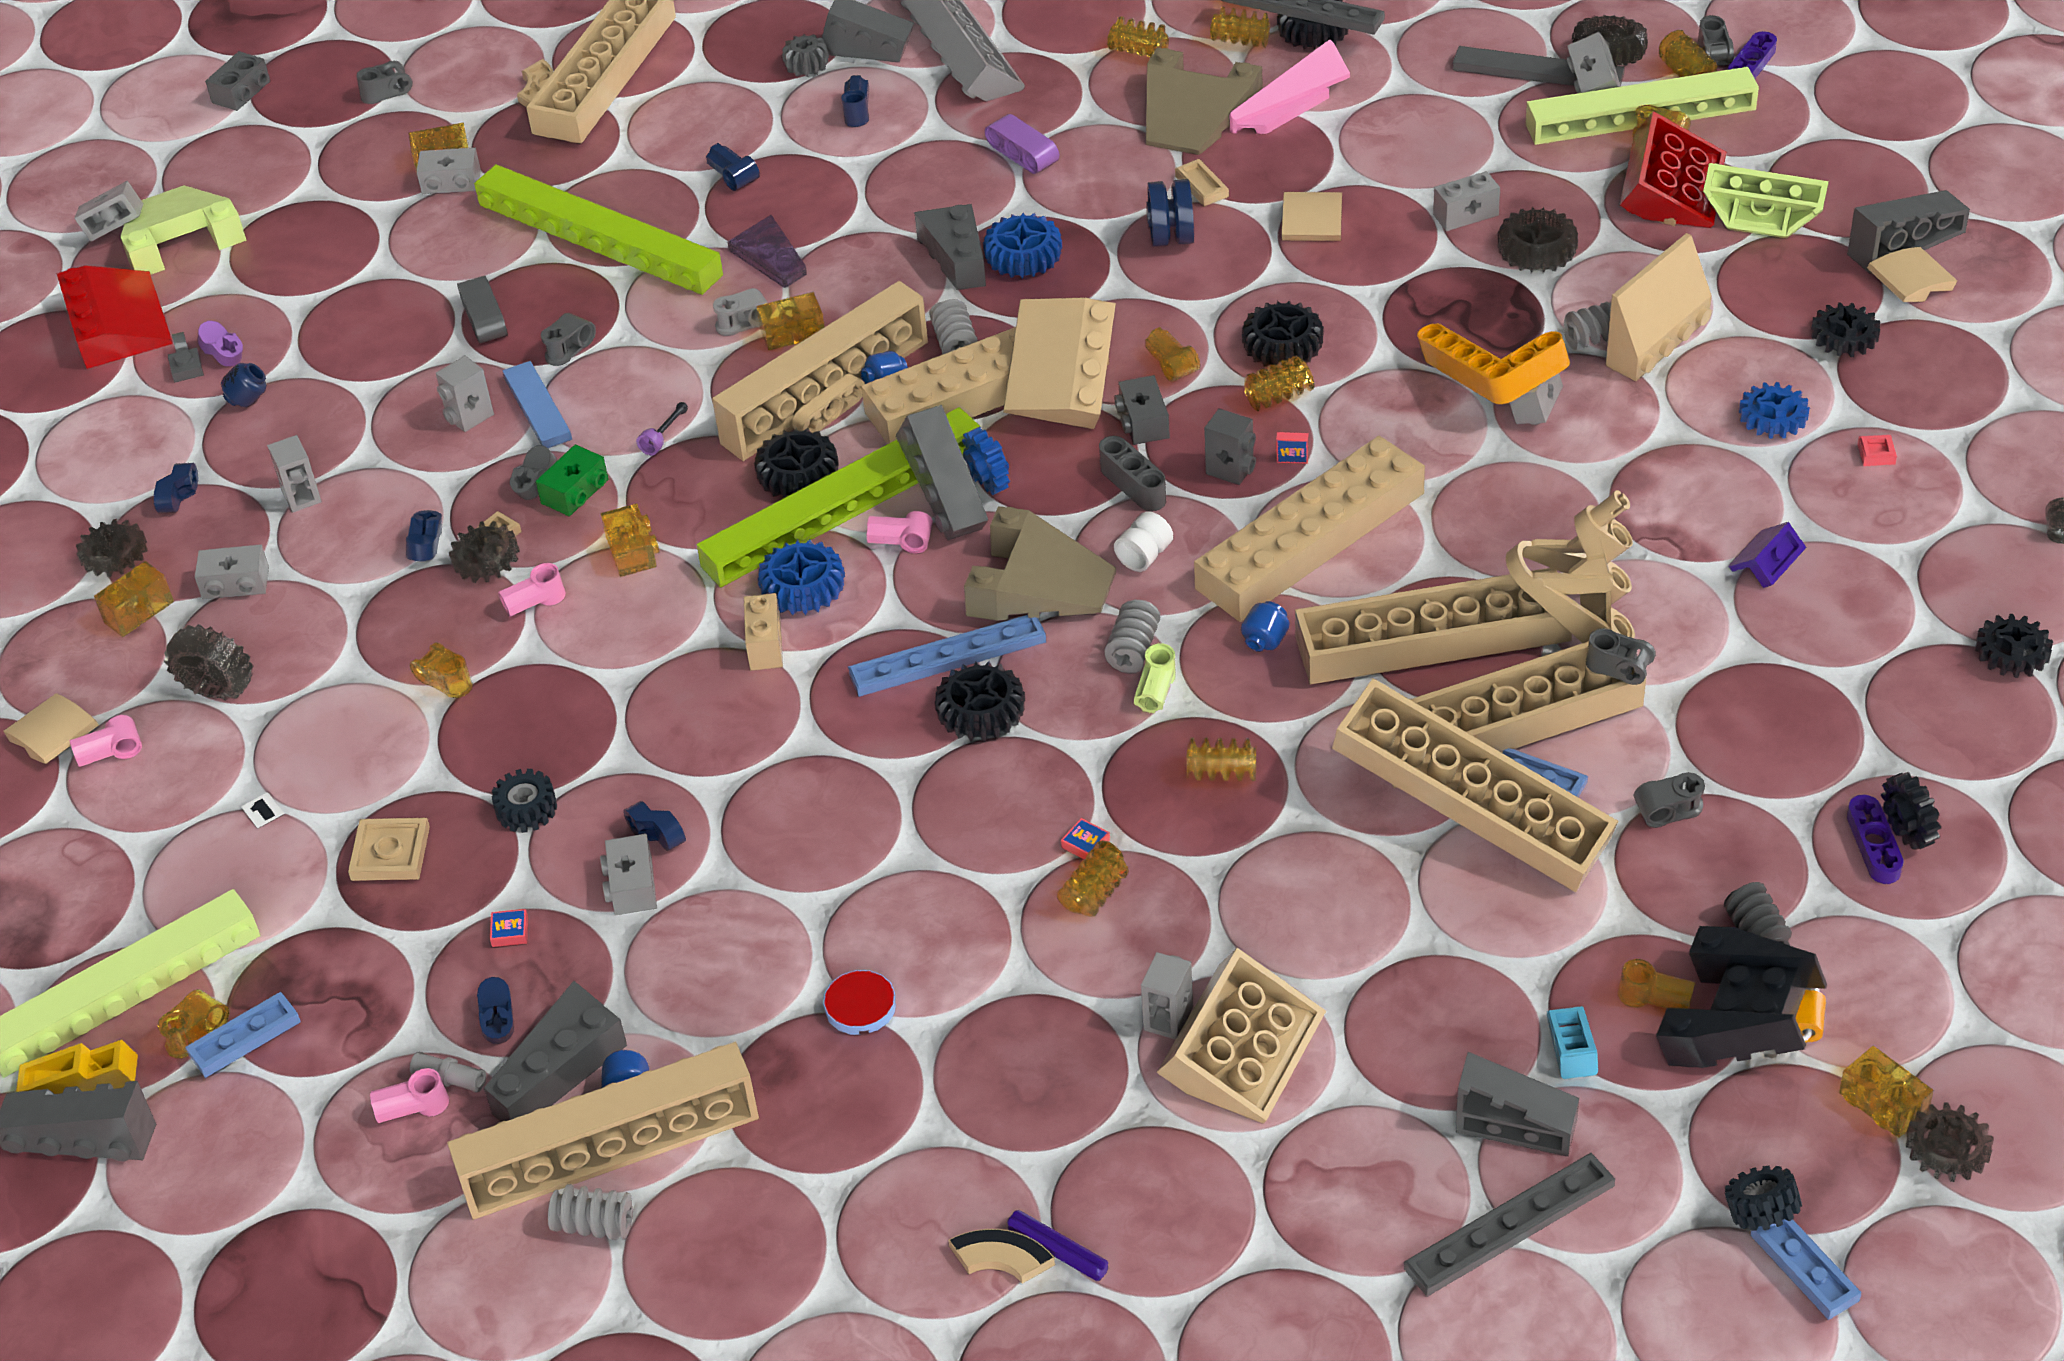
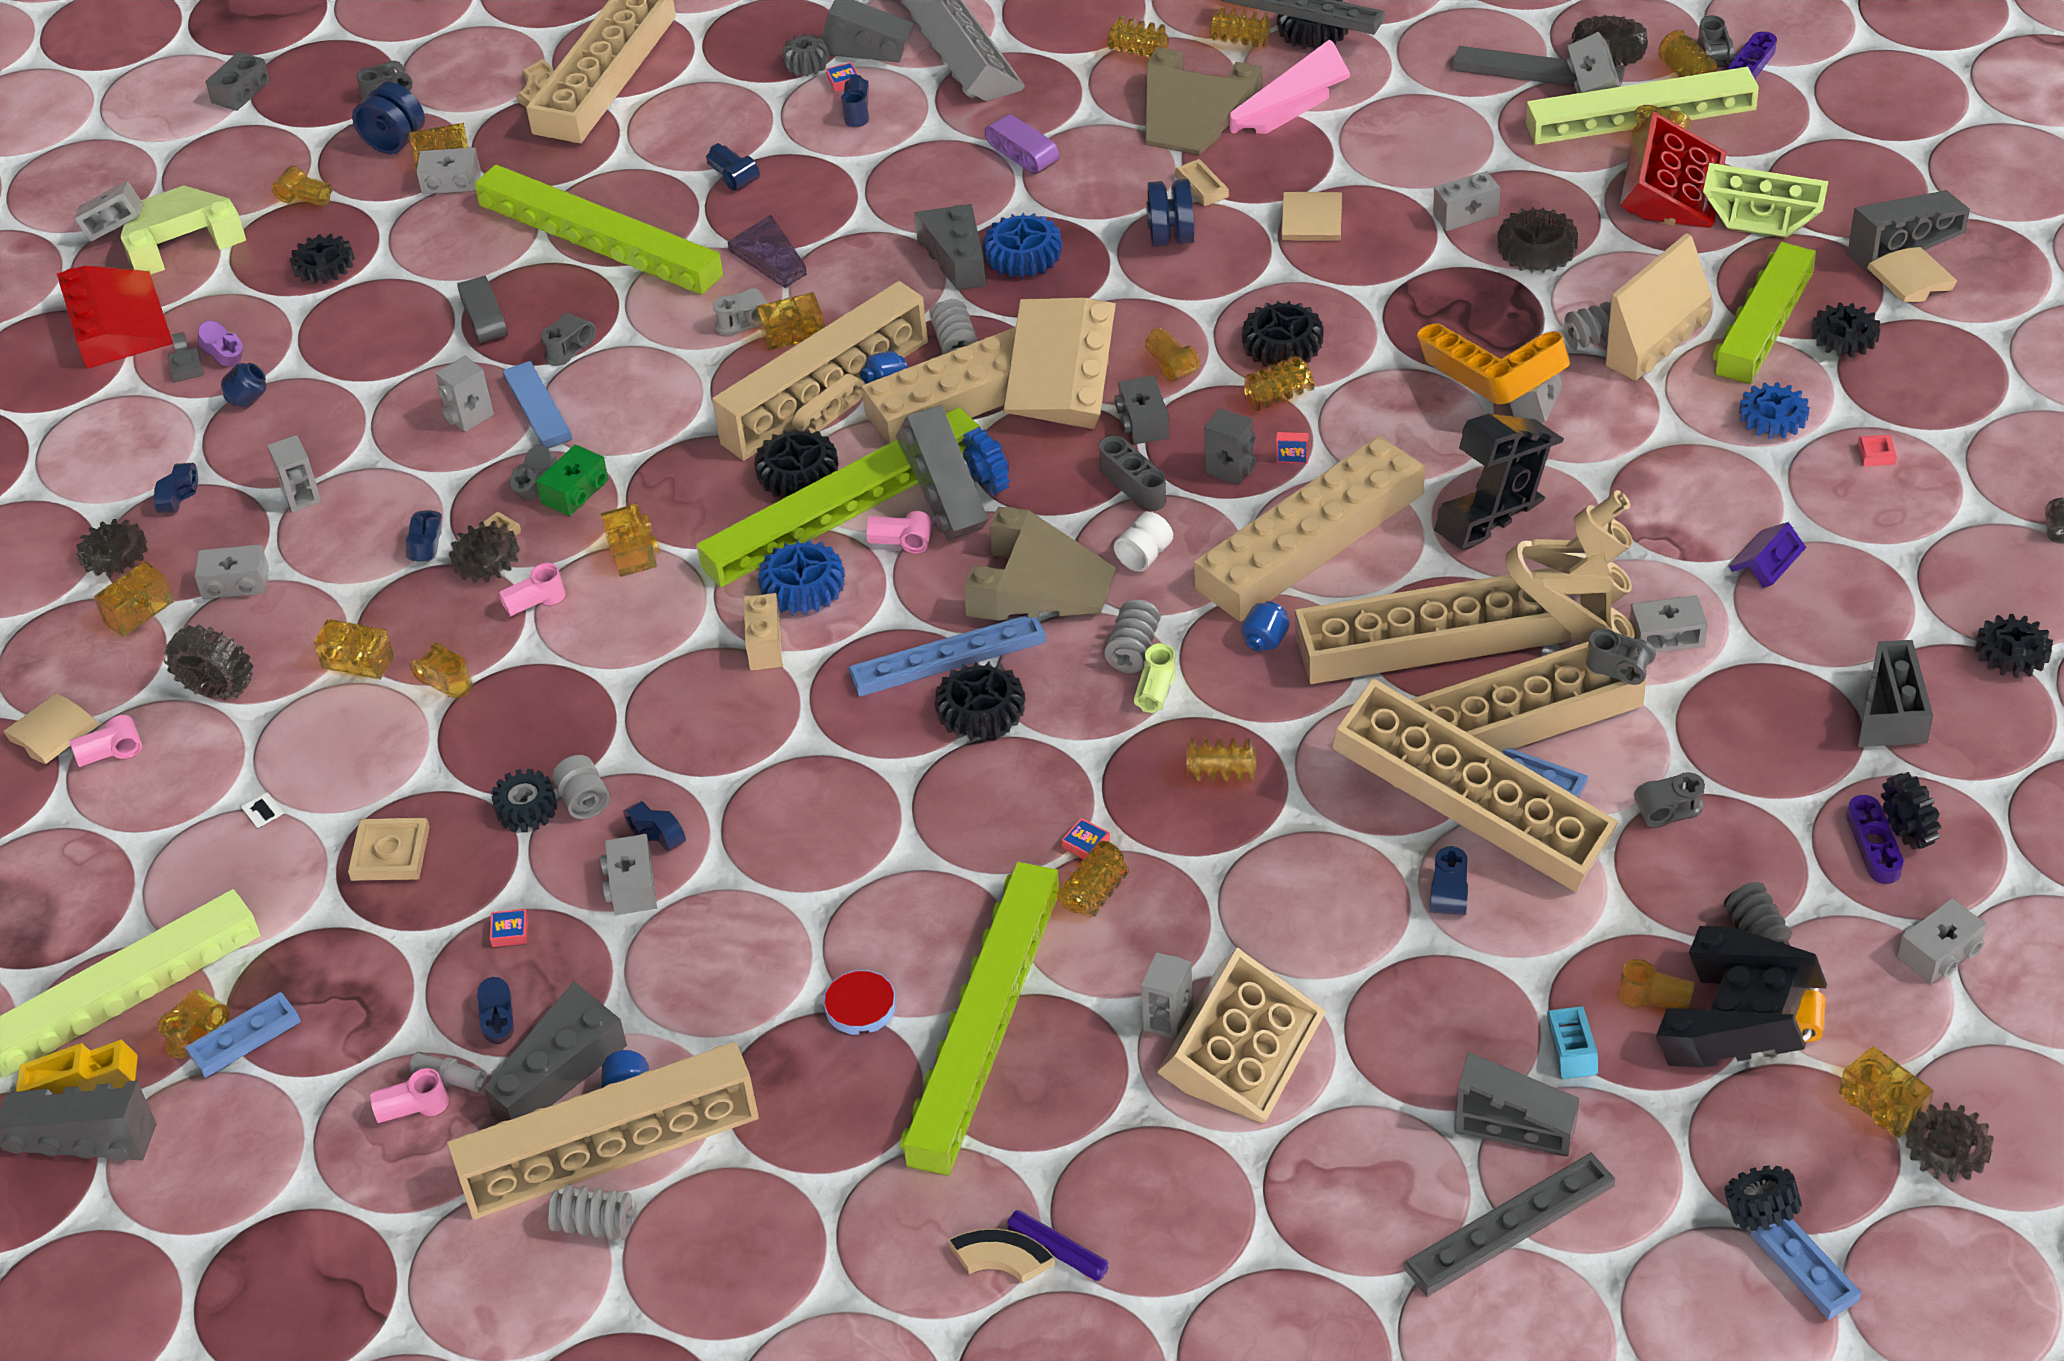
medium lavender hinge [636,402,688,456] -> none
none -> clear yellow piece [271,166,332,207]
none -> black gear [290,234,355,284]
none -> clear yellow brick [313,619,394,680]
none -> dark blue wheel [352,81,425,154]
none -> light grey wheel [552,755,610,820]
none -> tile [826,62,858,92]
none -> lime brick [900,862,1060,1176]
none -> dark blue piece [1430,846,1468,915]
none -> black wedge [1434,414,1564,550]
none -> light grey brick [1630,595,1708,655]
none -> lime brick [1713,242,1816,384]
none -> dark grey wedge [1858,640,1933,747]
none -> light grey brick [1897,898,1986,984]

